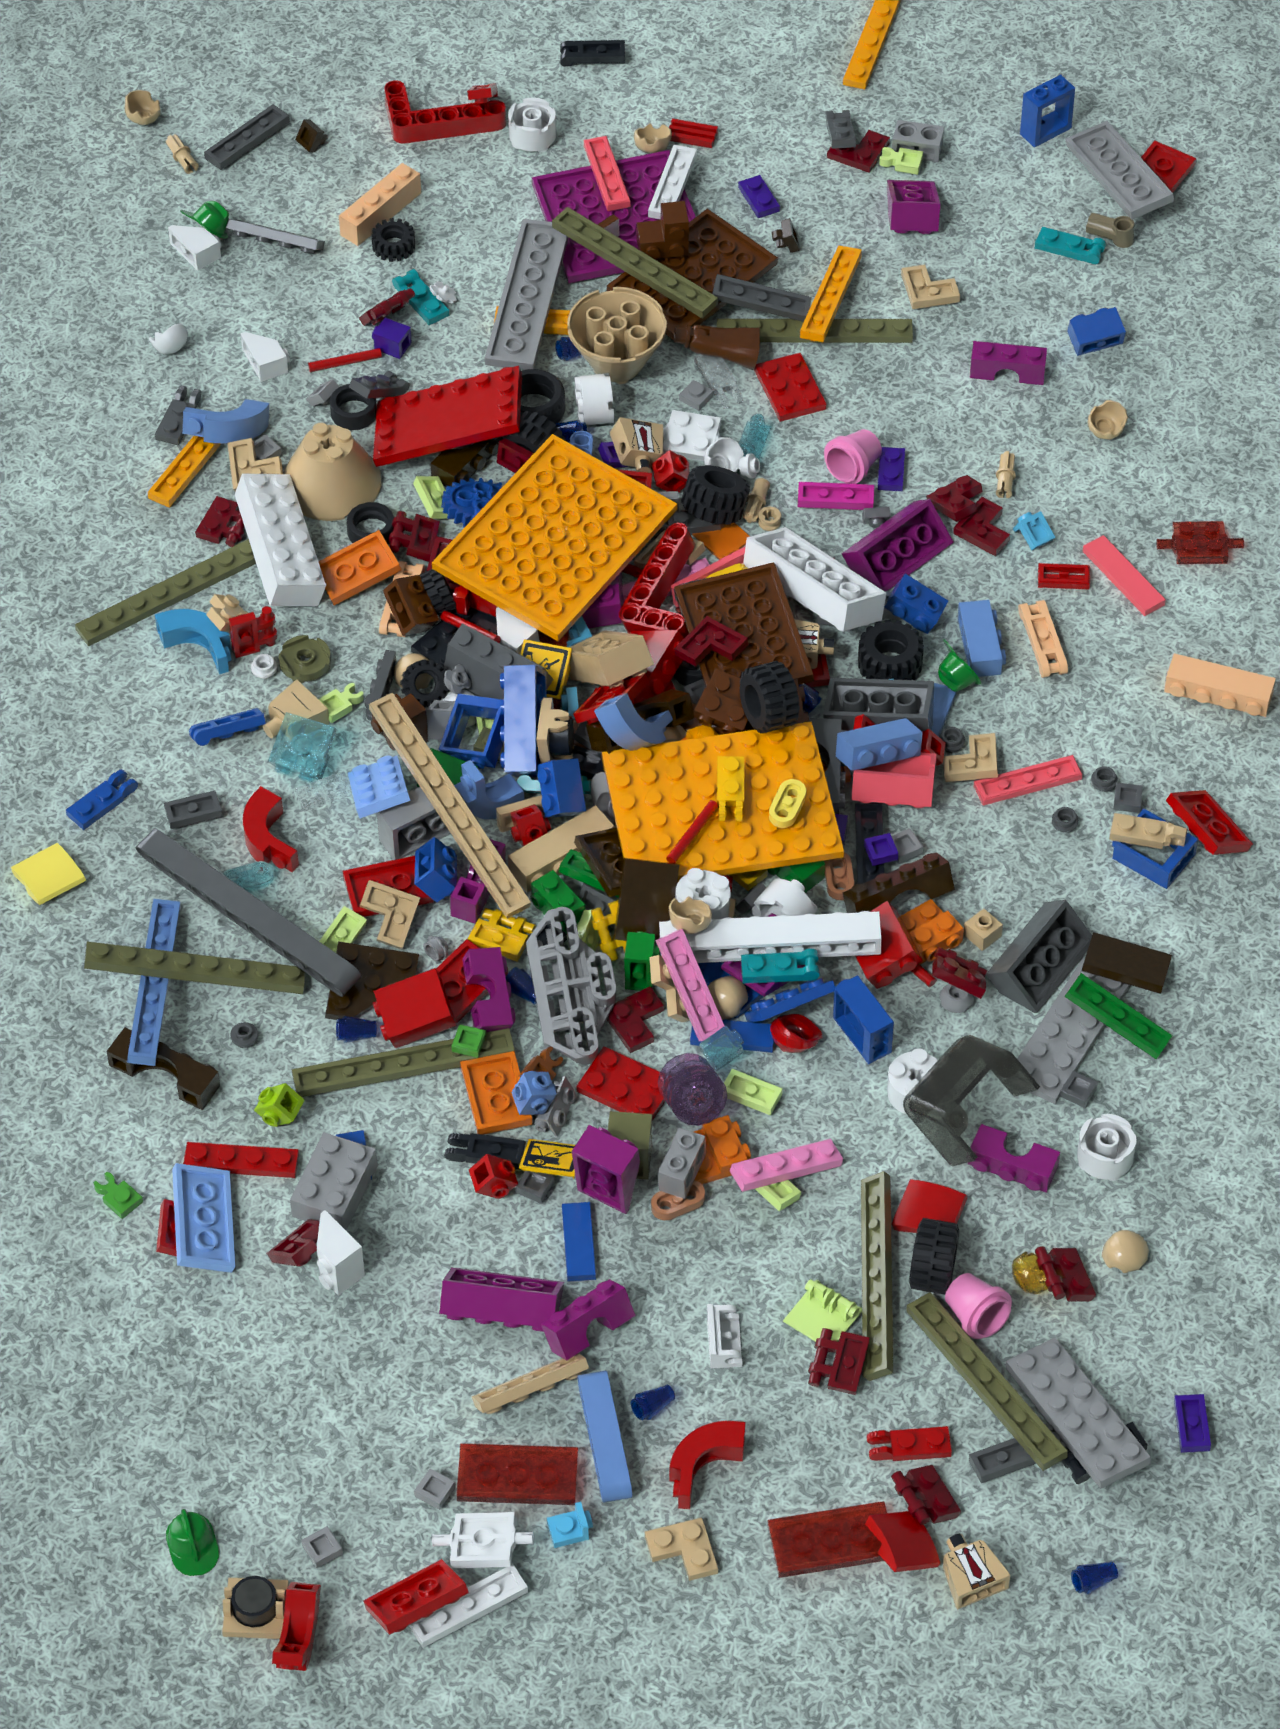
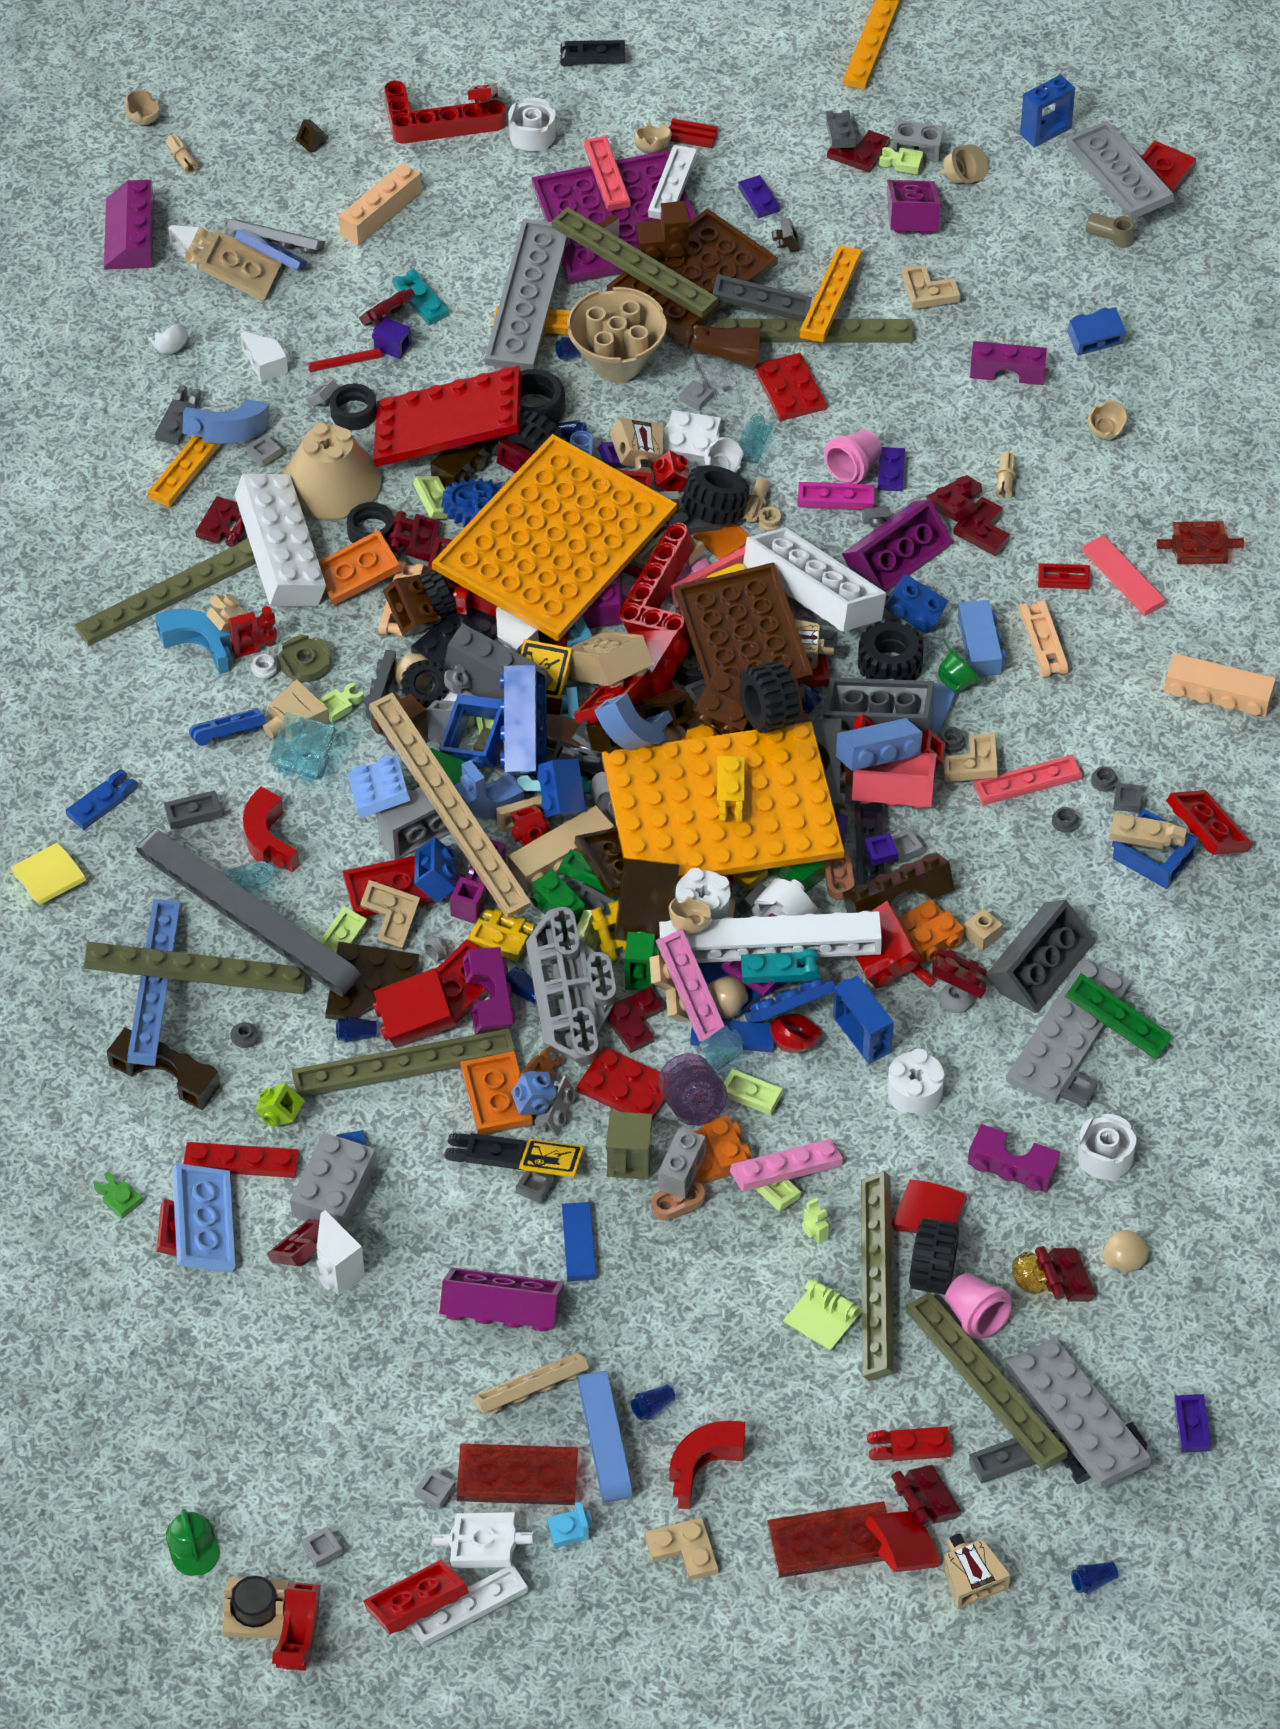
green piece [180,201,229,239] -> none
dark grey plate [204,104,290,170] -> none
tan plate [227,438,283,492] -> none
dark grey plate [349,371,410,399] -> none
black tyre [371,218,415,262] -> none
white plant [430,281,457,303] -> none
red bar [441,611,501,643] -> none
bright green tile [451,1024,486,1058] -> none
red brick [469,1154,518,1199] -> none
tan piece [536,698,574,764] -> none
magenta arch [541,1279,636,1361] -> none
magenta slope [572,1125,640,1214] -> none
white brick [574,373,614,426] -> none
red bar [666,800,718,863] -> none
dark red plate [674,616,749,667] -> none
white hinge [707,1304,742,1368] -> none
white plate [739,453,760,479] -> none
light yellow plate [769,779,806,828] -> none
dark red plate [808,1328,870,1395] -> none
clear smoke windscreen [903,1035,1040,1167] -> none
medium azure bracket [1013,511,1055,551] -> none
teal plate [1034,226,1106,265] -> none
dark brown tile [1082,932,1172,994] -> none
none -> magenta slope [104,179,154,270]
none -> tan tile [183,227,282,301]
none -> tile [234,228,307,270]
none -> yellowish green plate [802,1198,829,1244]
none -> tan piece [940,144,989,184]

